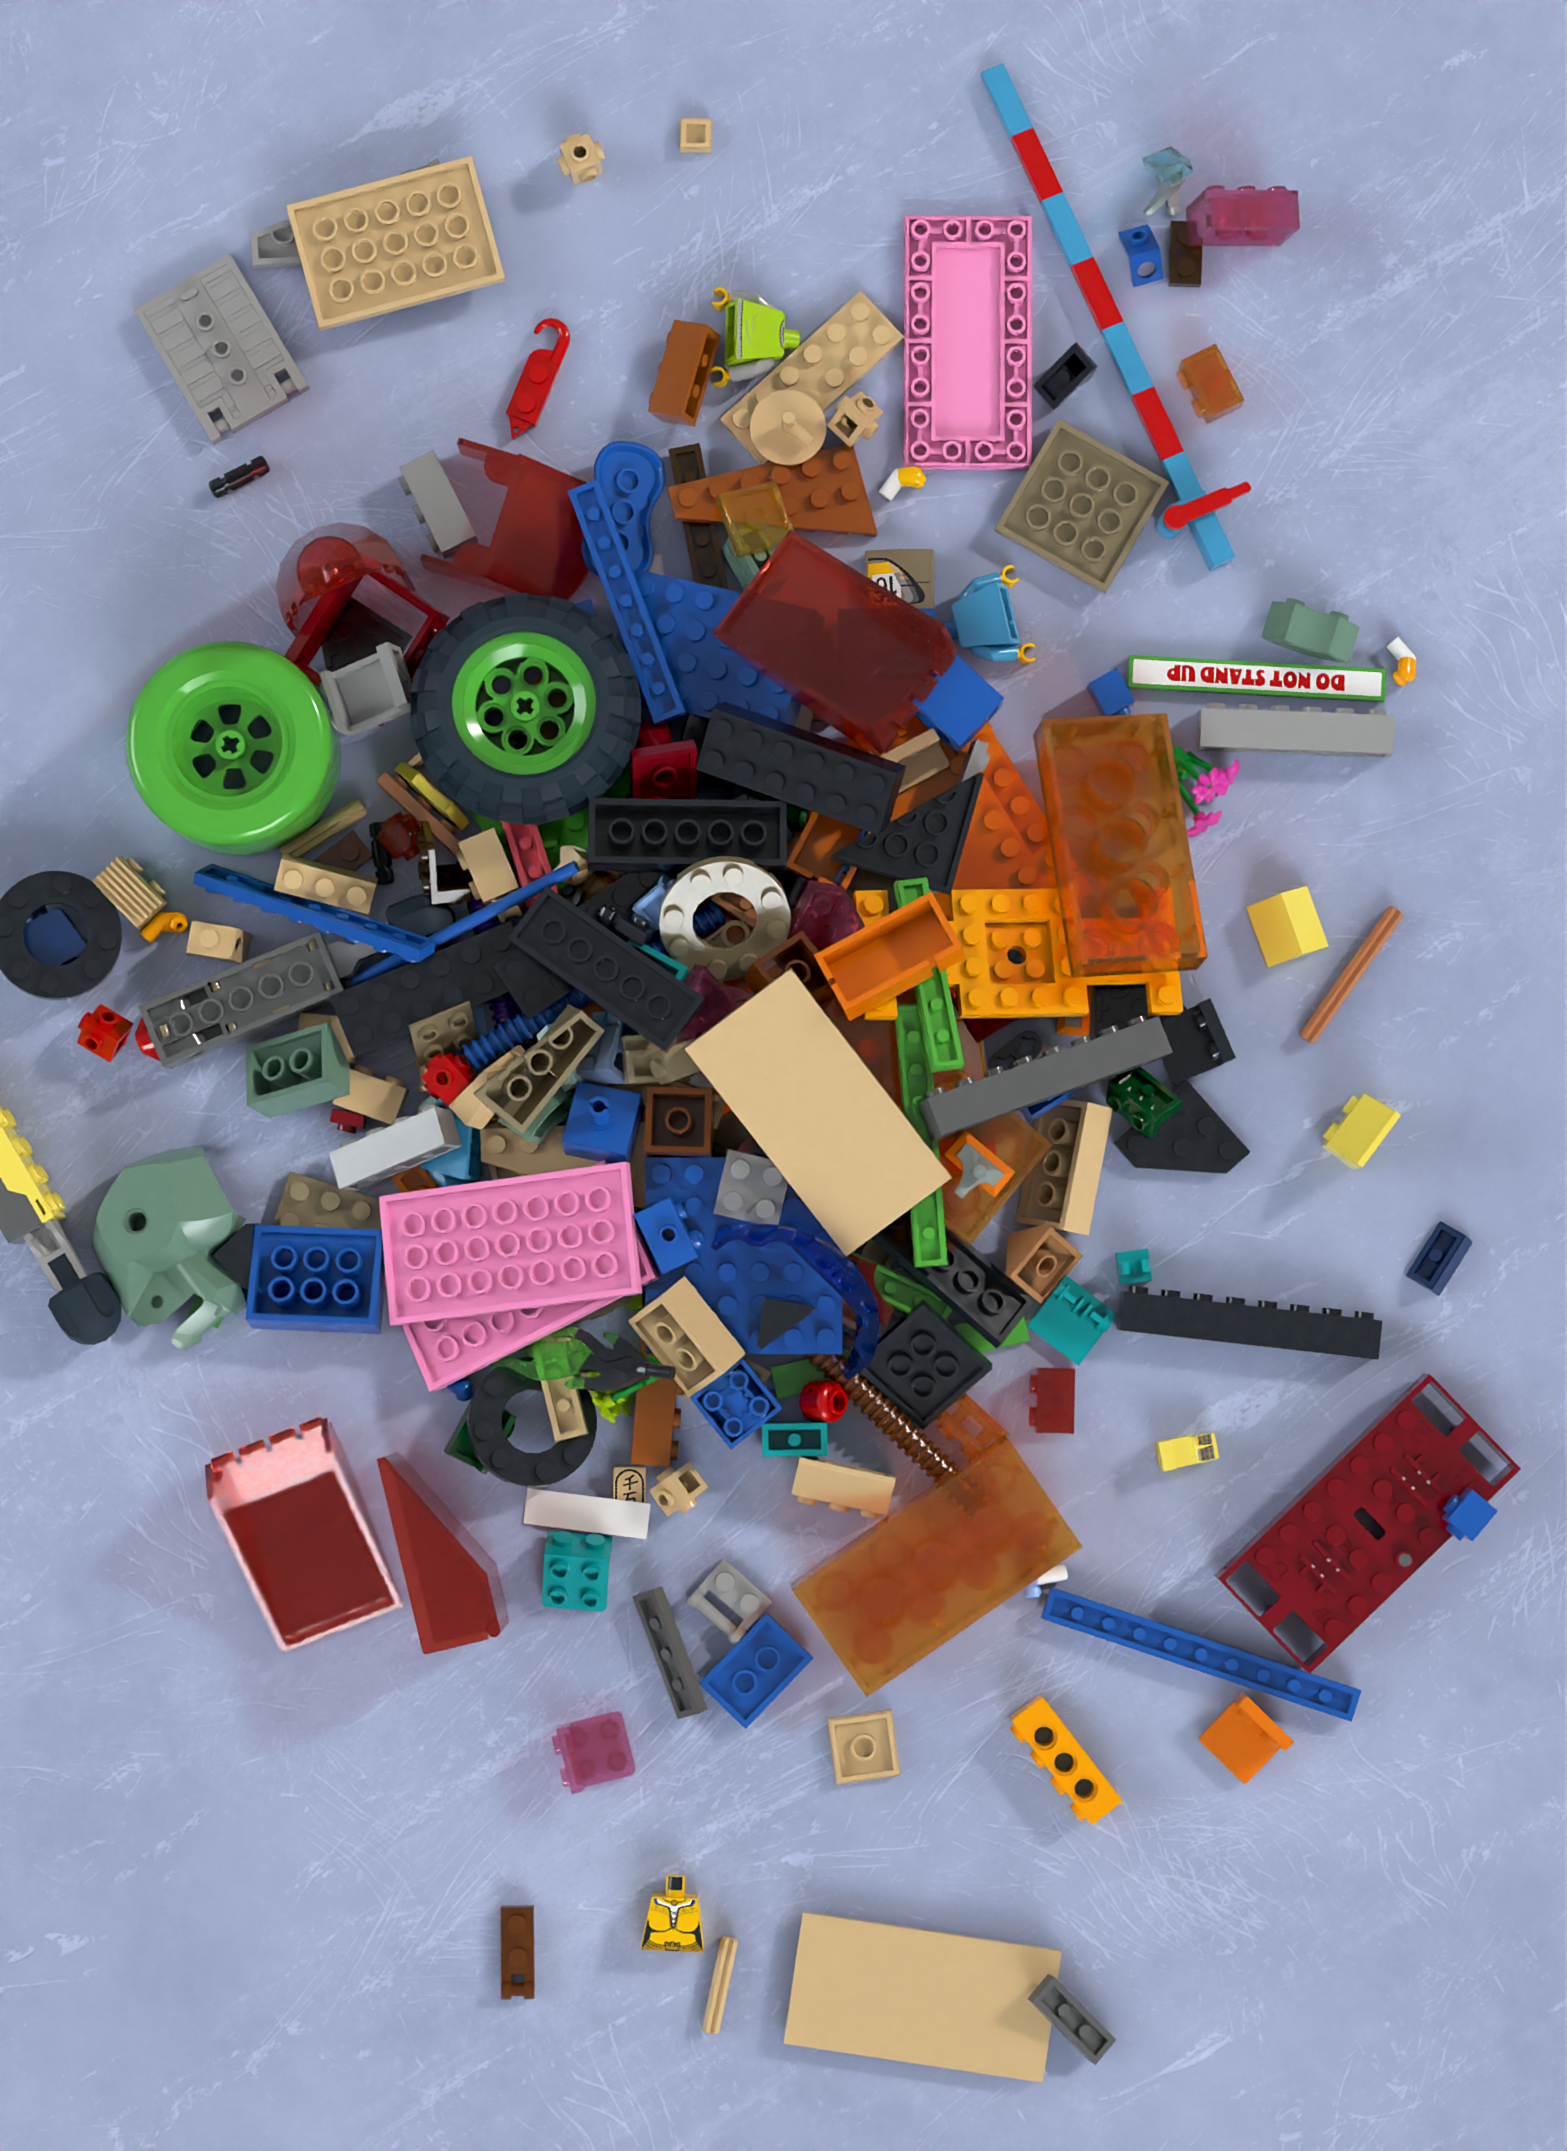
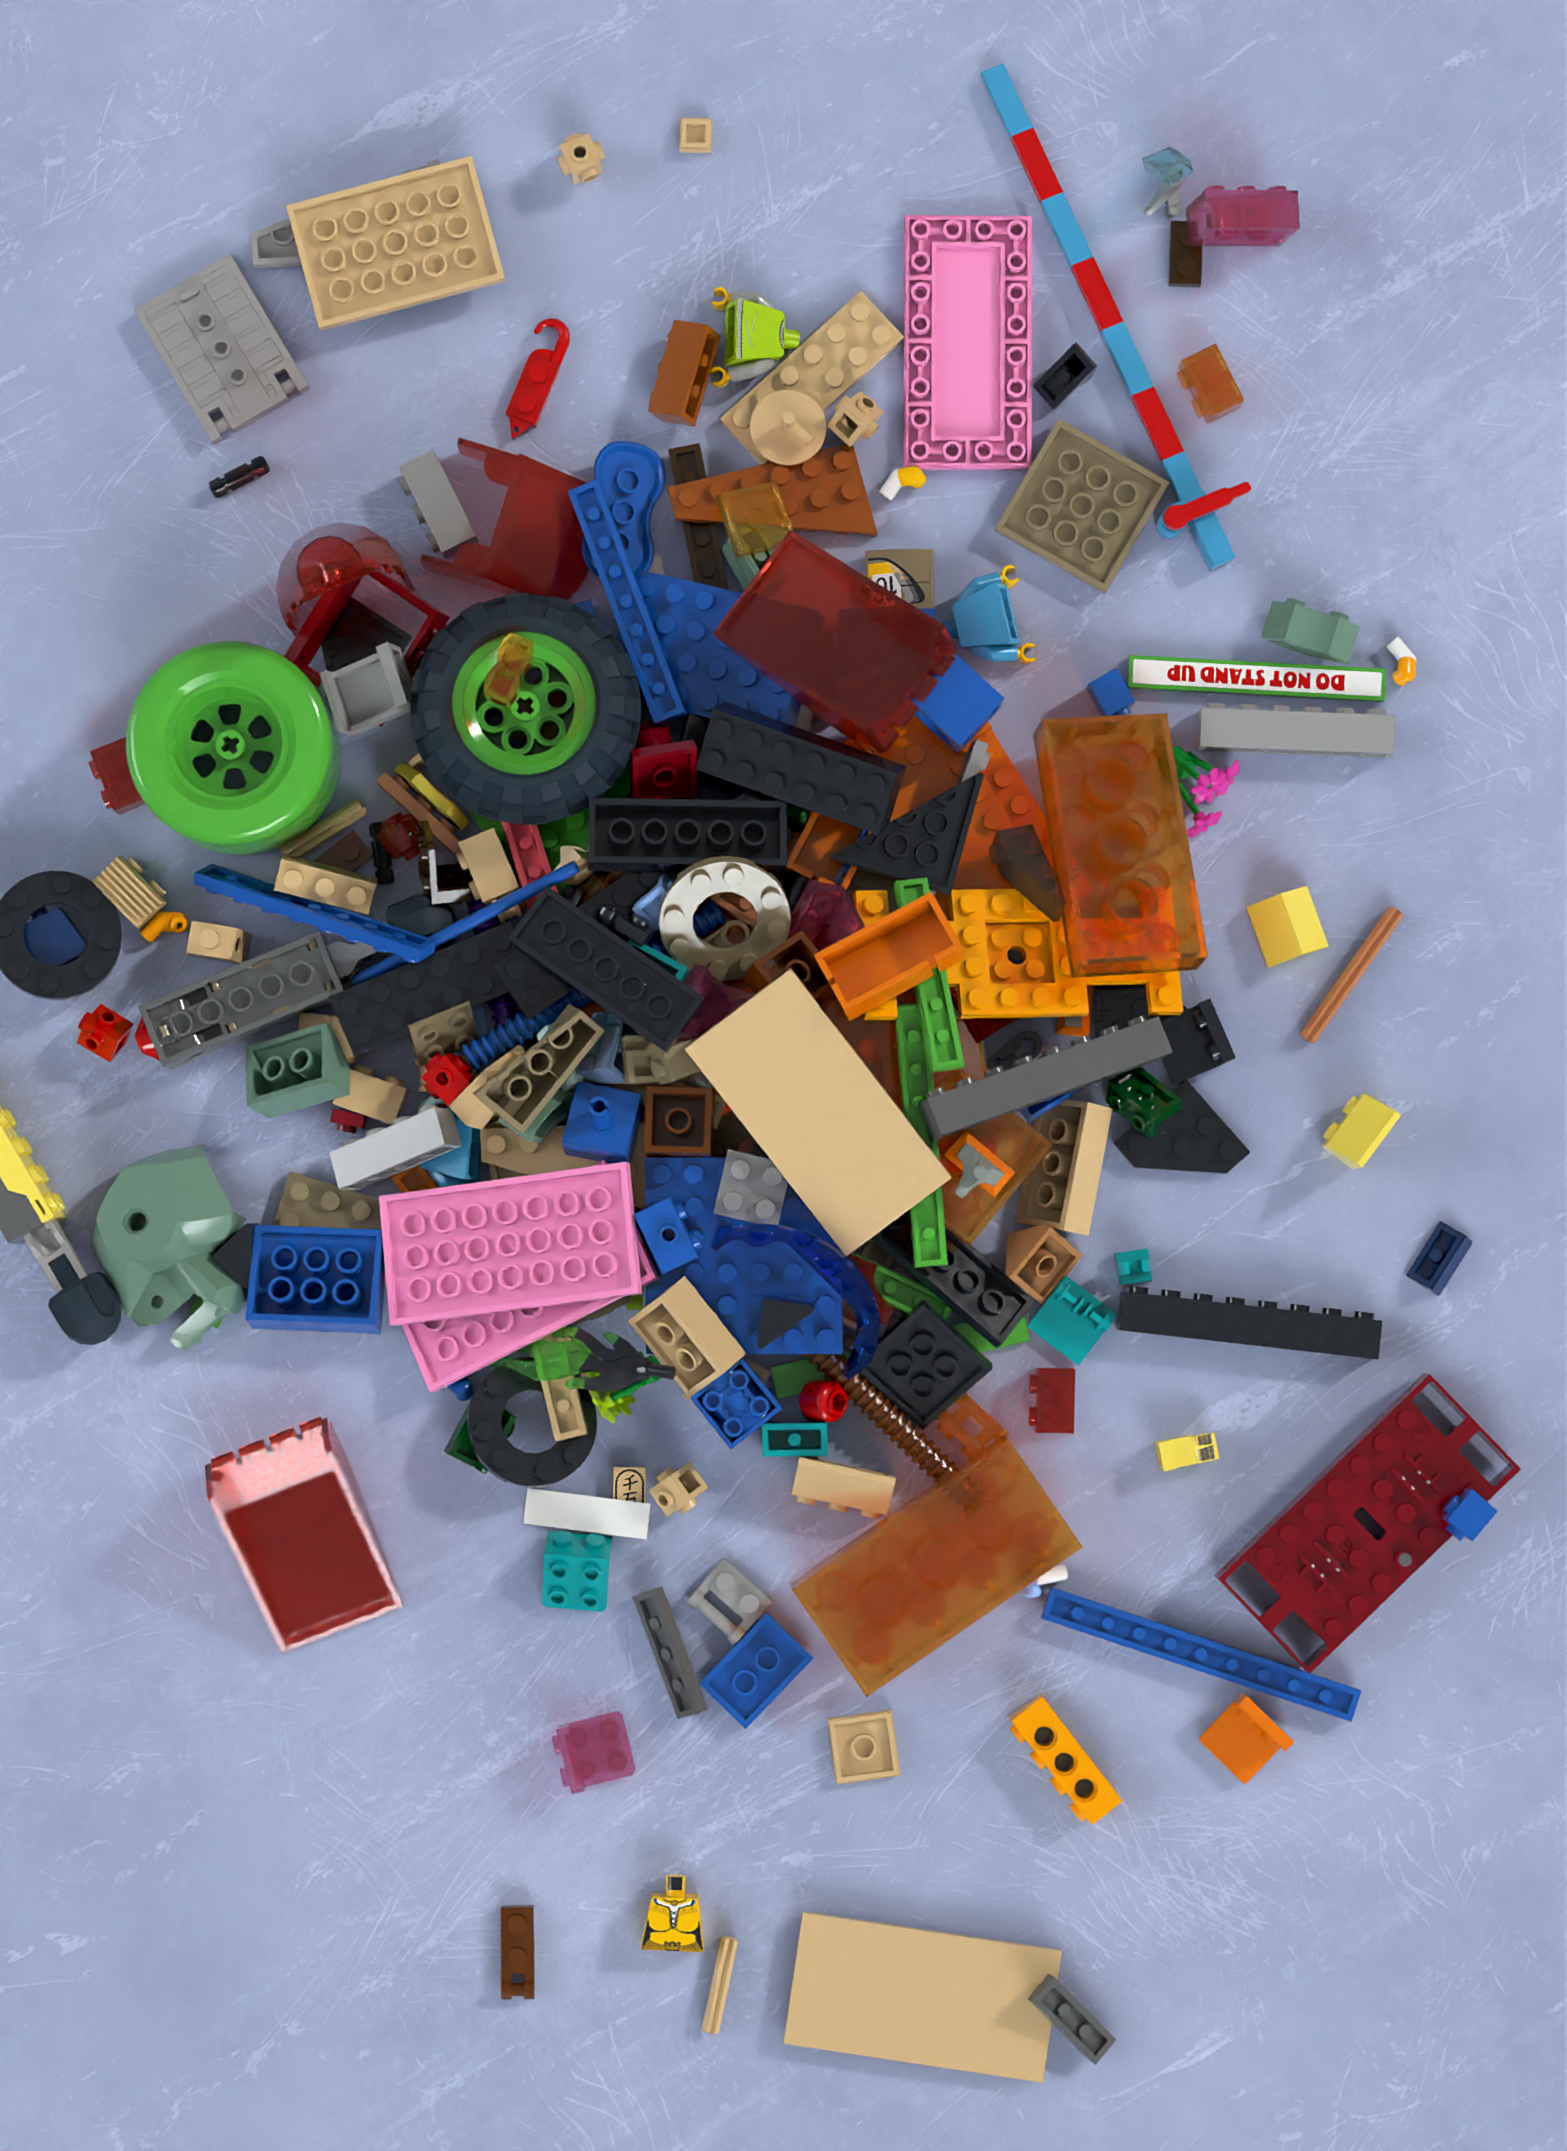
clear red windscreen [377,1451,509,1654] -> none
dark orange brick [631,1338,683,1467] -> none
tan panel [880,728,950,794] -> none
blue bracket [1118,224,1164,287] -> none
none -> clear red brick [89,737,145,815]
none -> clear orange brick [484,632,535,708]
none -> clear smoke slope [989,824,1066,922]

